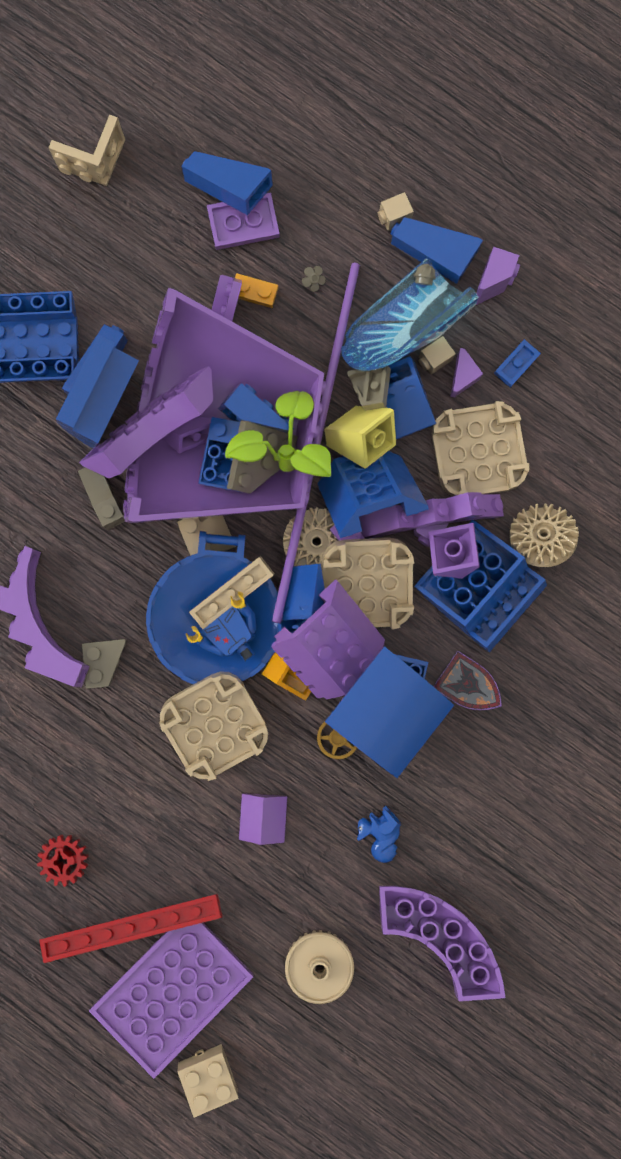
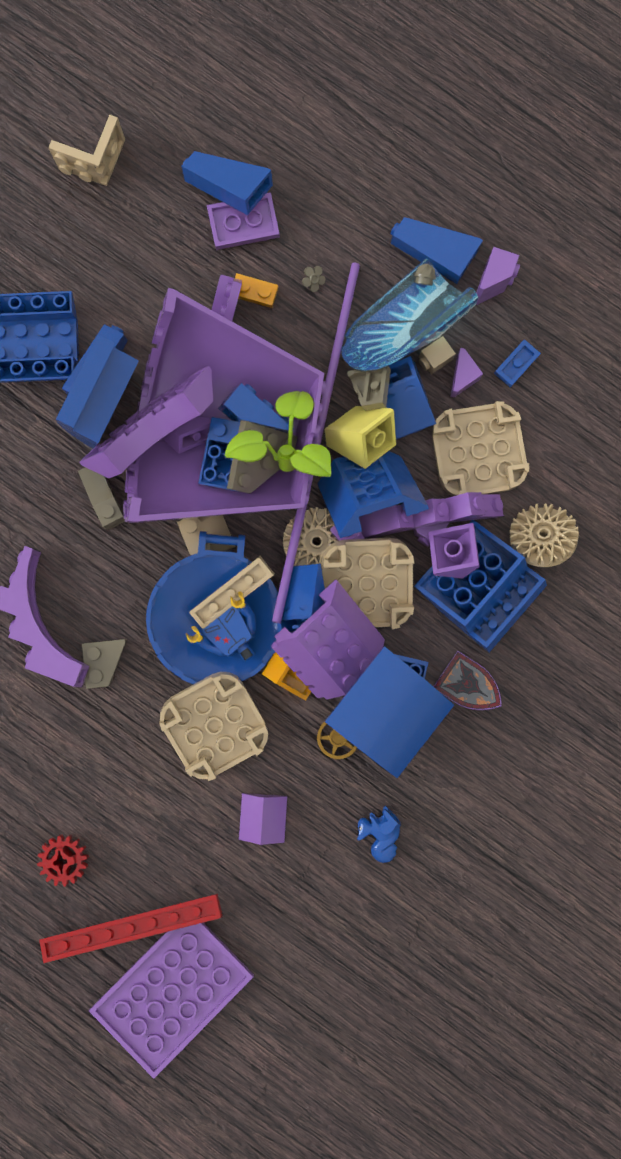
tan brick [177,1044,239,1118] -> none
tan wheel [285,930,354,1004] -> none
tan brick [378,192,414,230] -> none
medium lavender brick [379,886,505,1001] -> none

